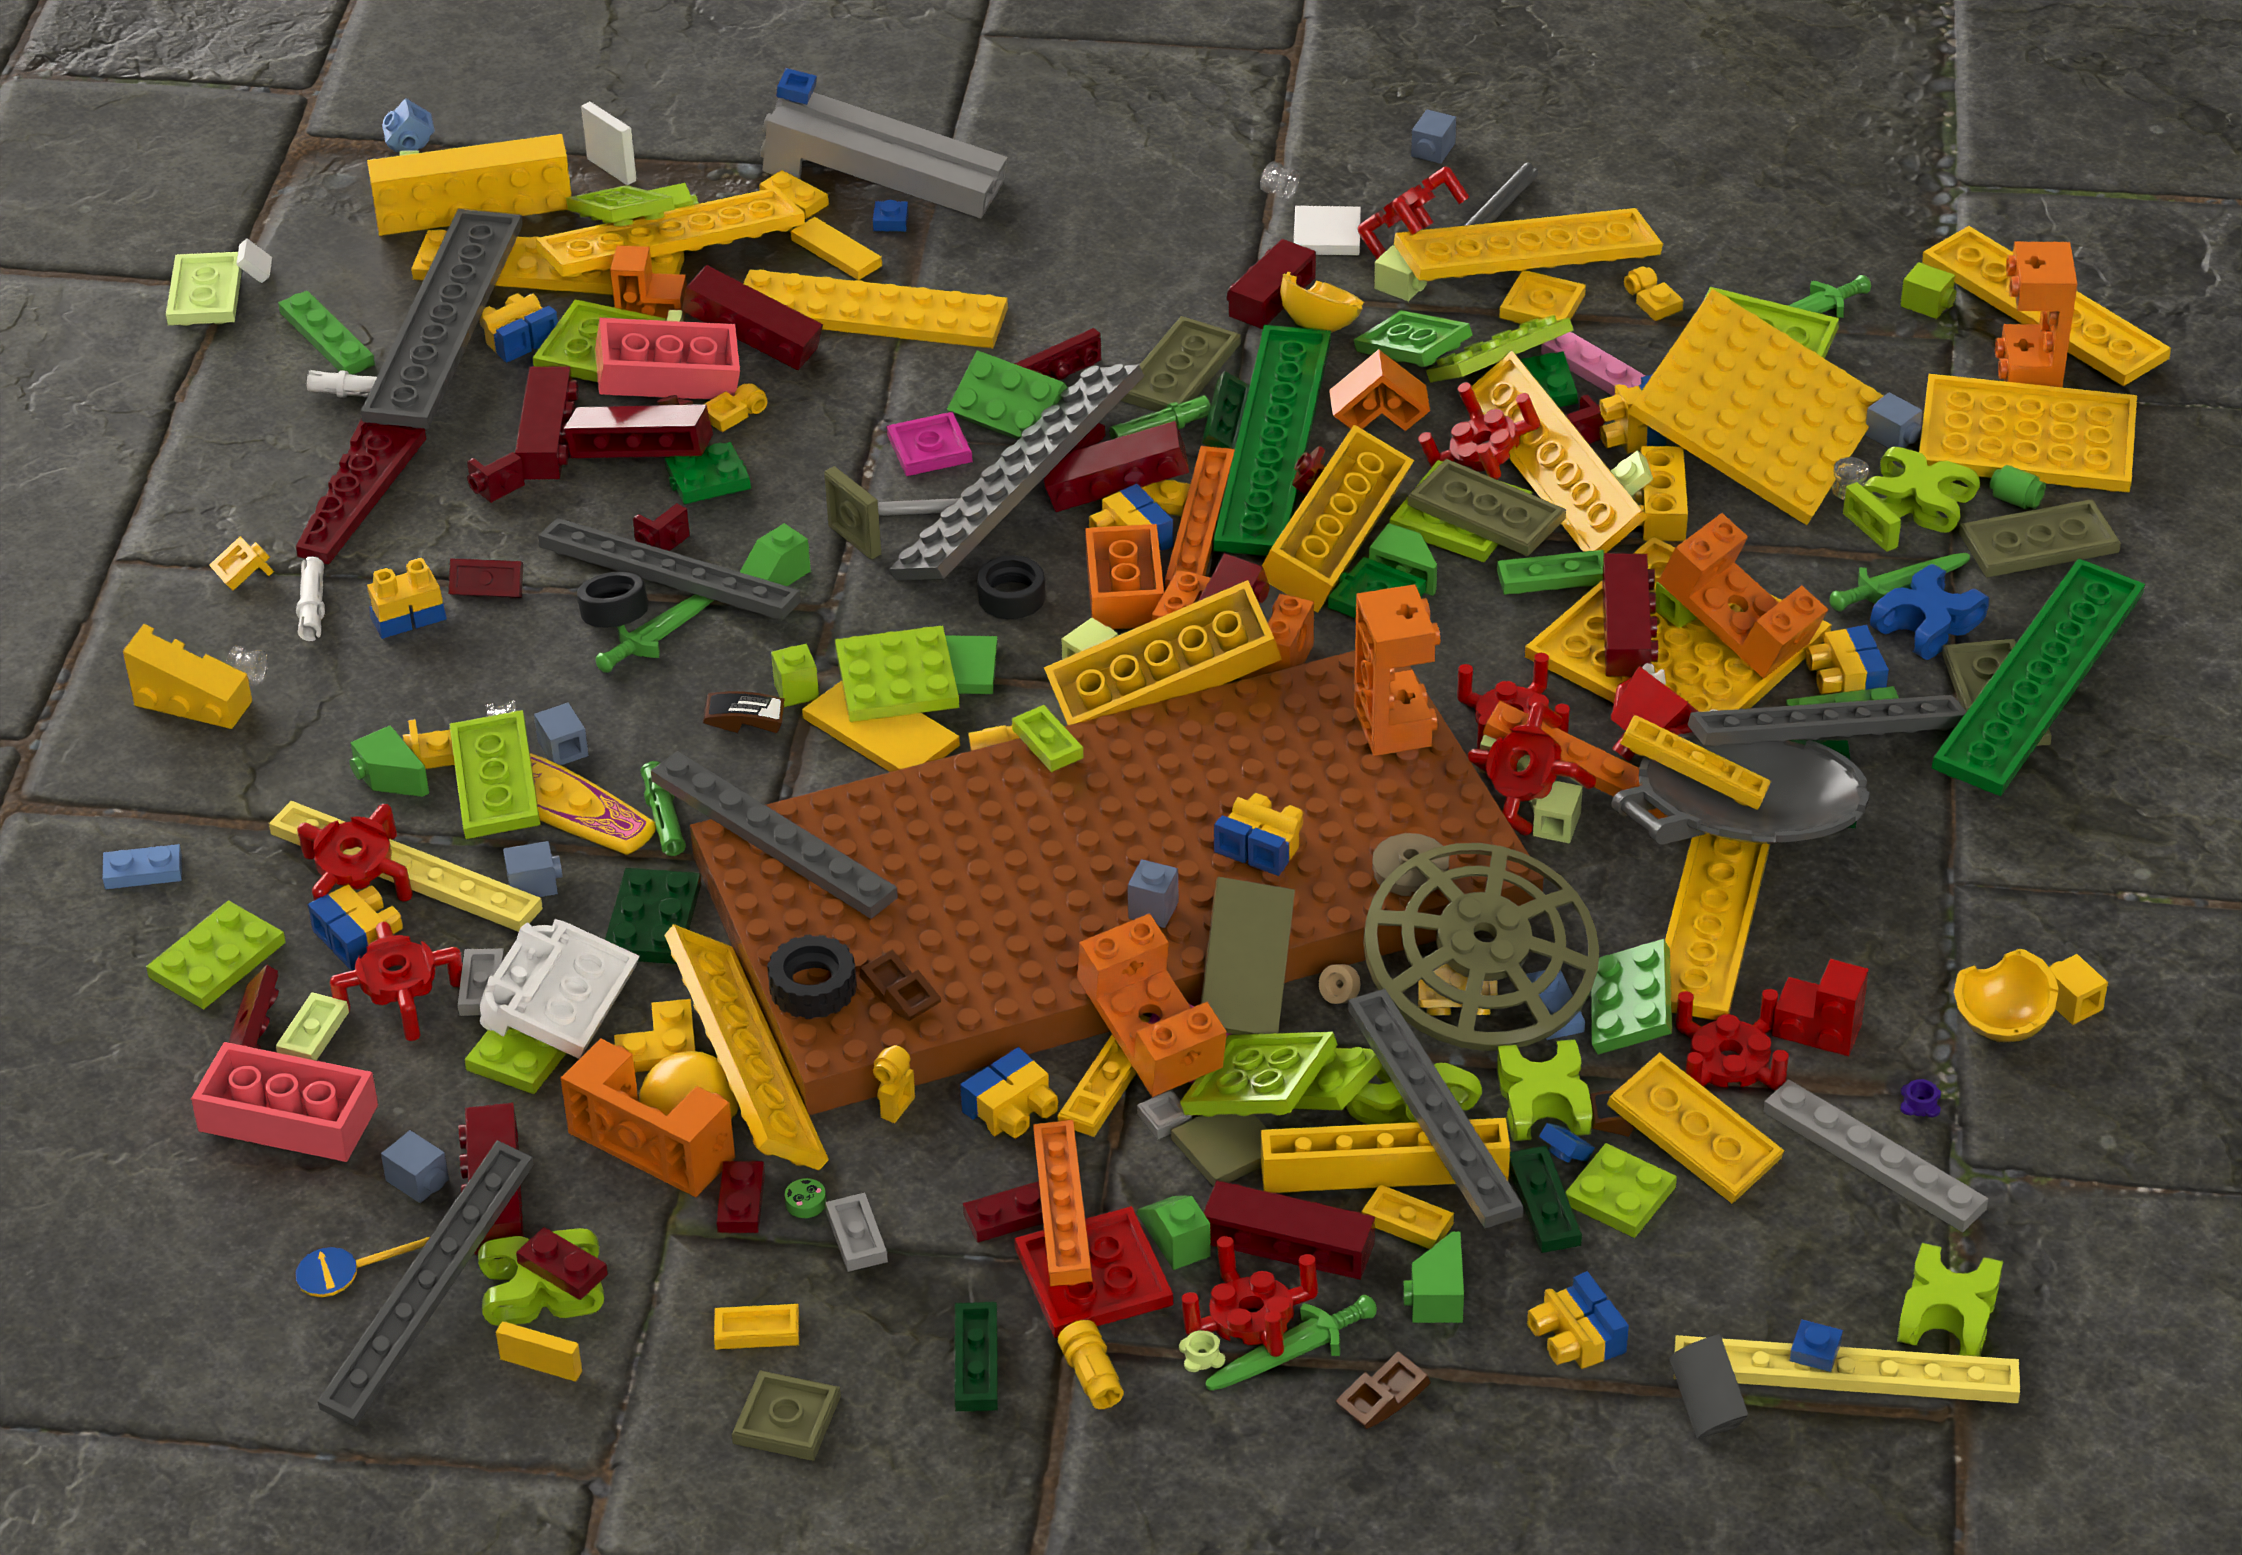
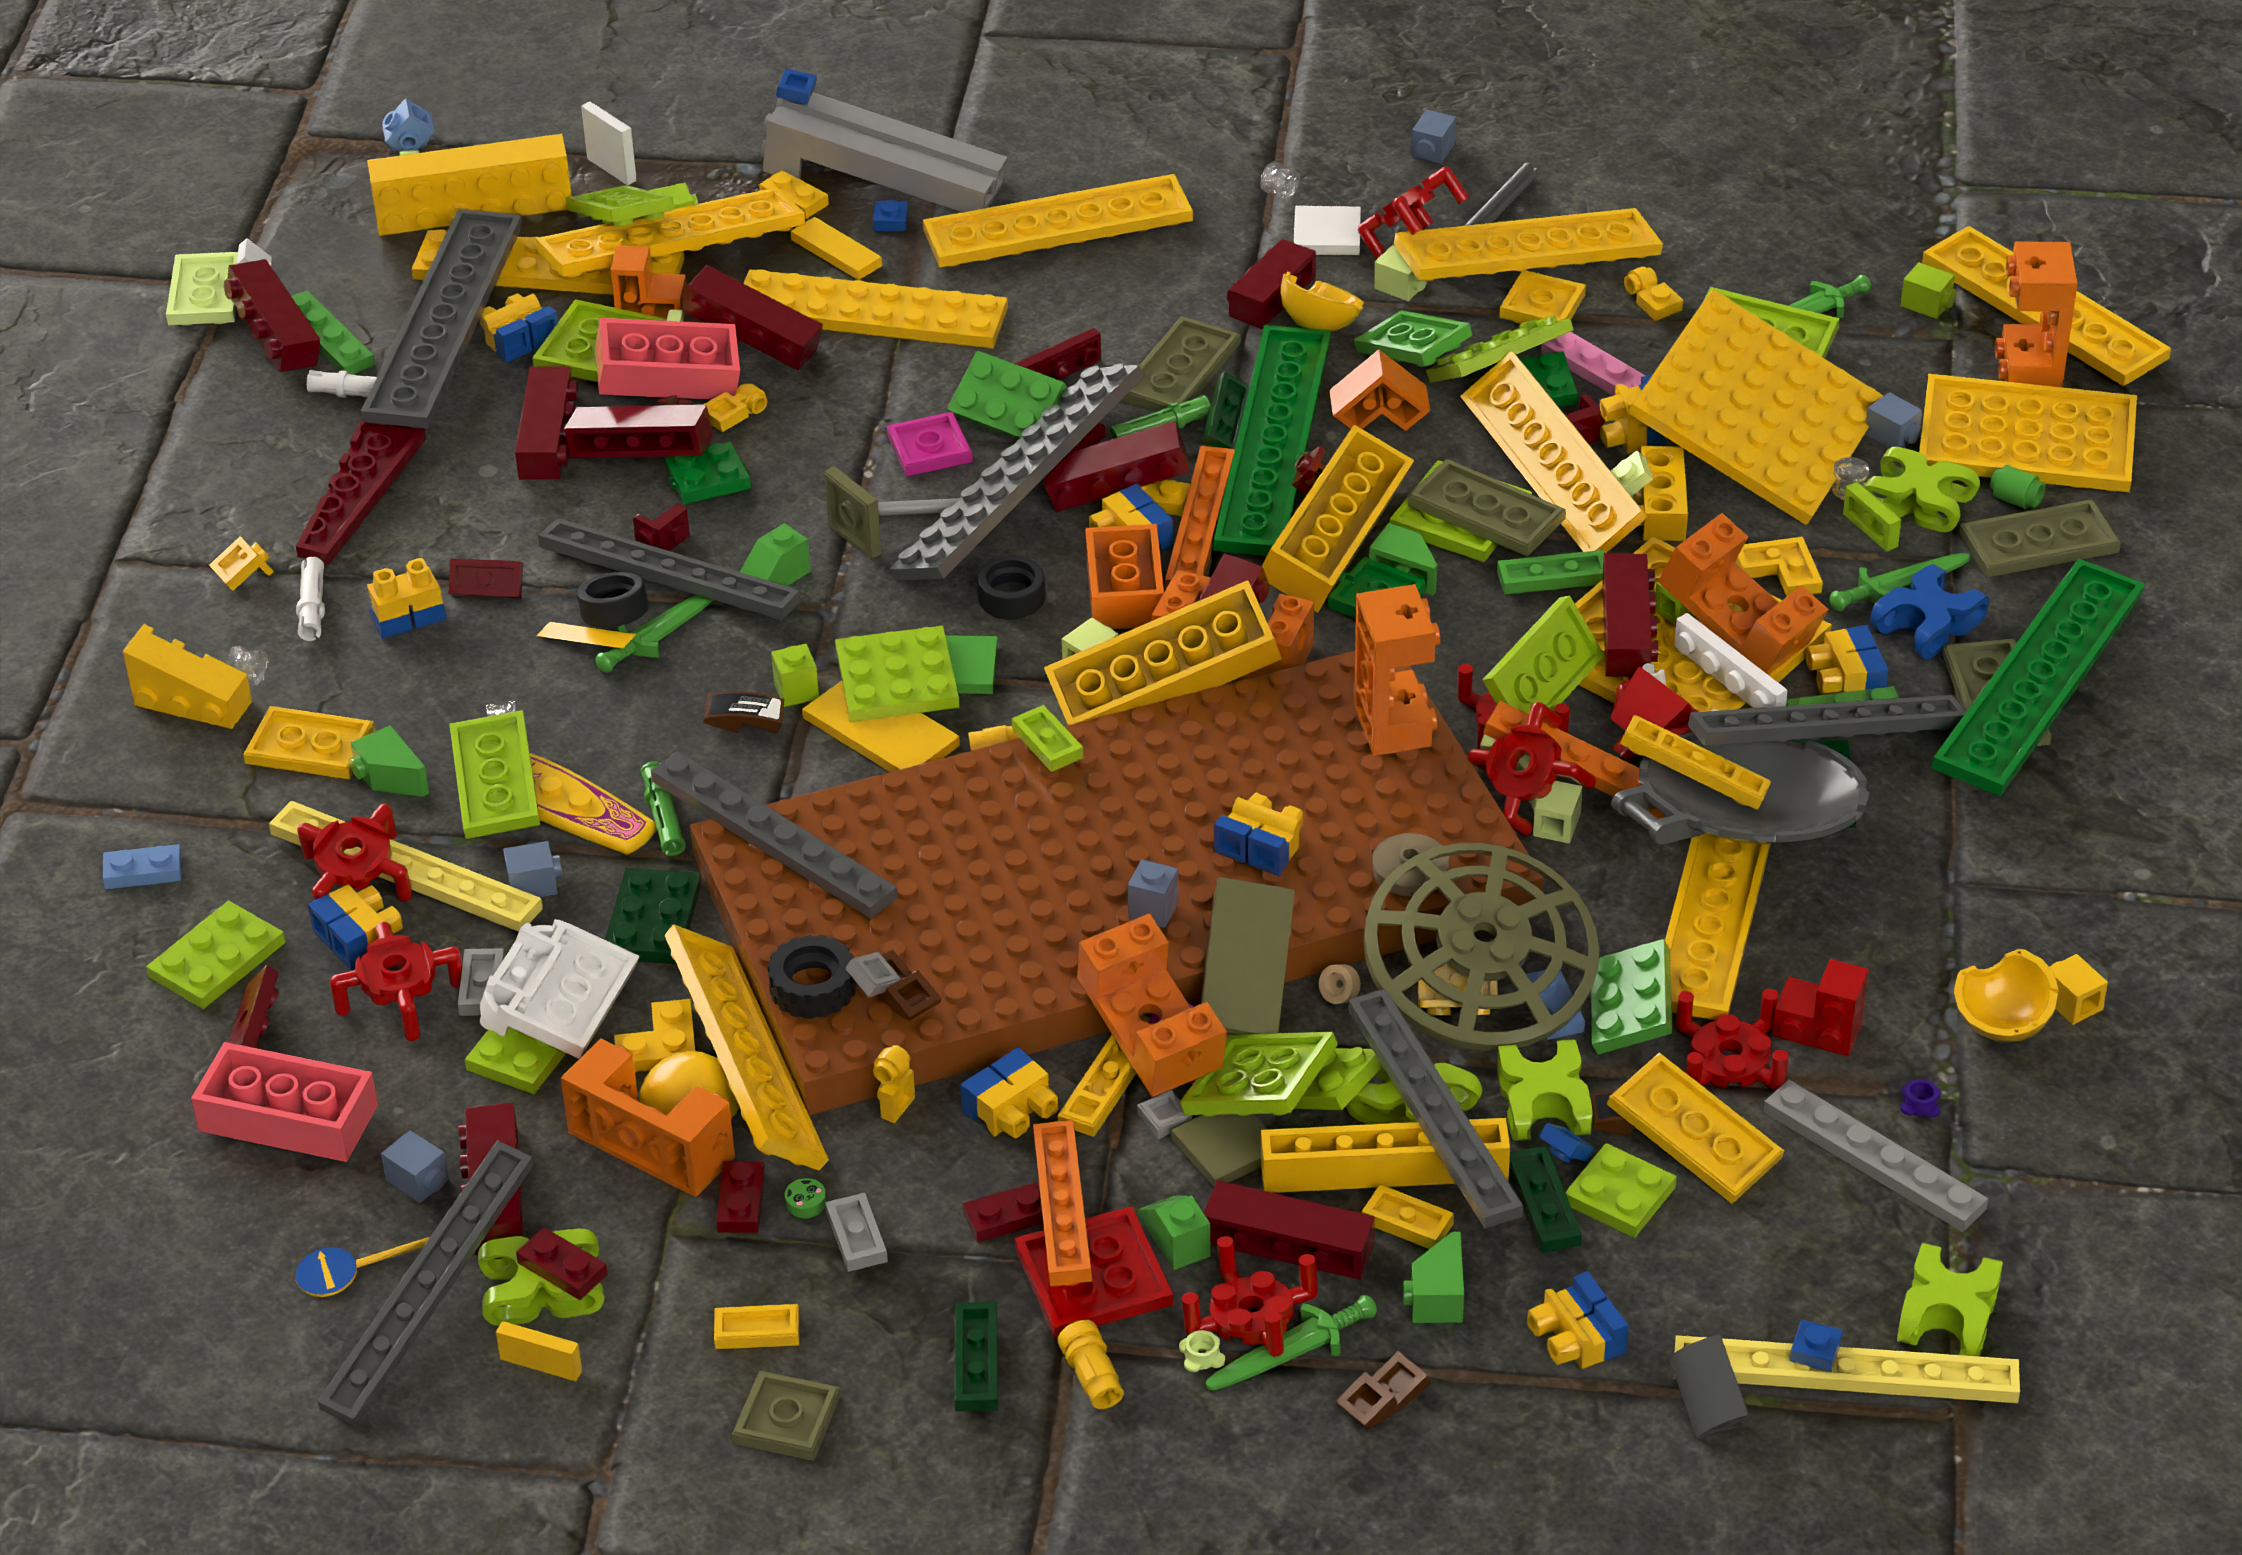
yellowish green plate [276,992,349,1061] -> none
yellow bracket [403,719,455,769] -> none
dark red bracket [467,452,525,503] -> none
sand blue brick [534,703,589,765] -> none
red plate [1418,382,1540,480] -> none
none -> dark red brick [224,259,320,372]
none -> yellow tile [243,706,375,780]
none -> yellow sticker [537,622,636,648]
none -> light grey tile [845,952,901,997]
none -> yellow plate [923,174,1193,268]
none -> lime plate [1482,595,1605,714]
none -> white plate [1674,613,1788,708]
none -> yellow plate [1735,537,1823,597]

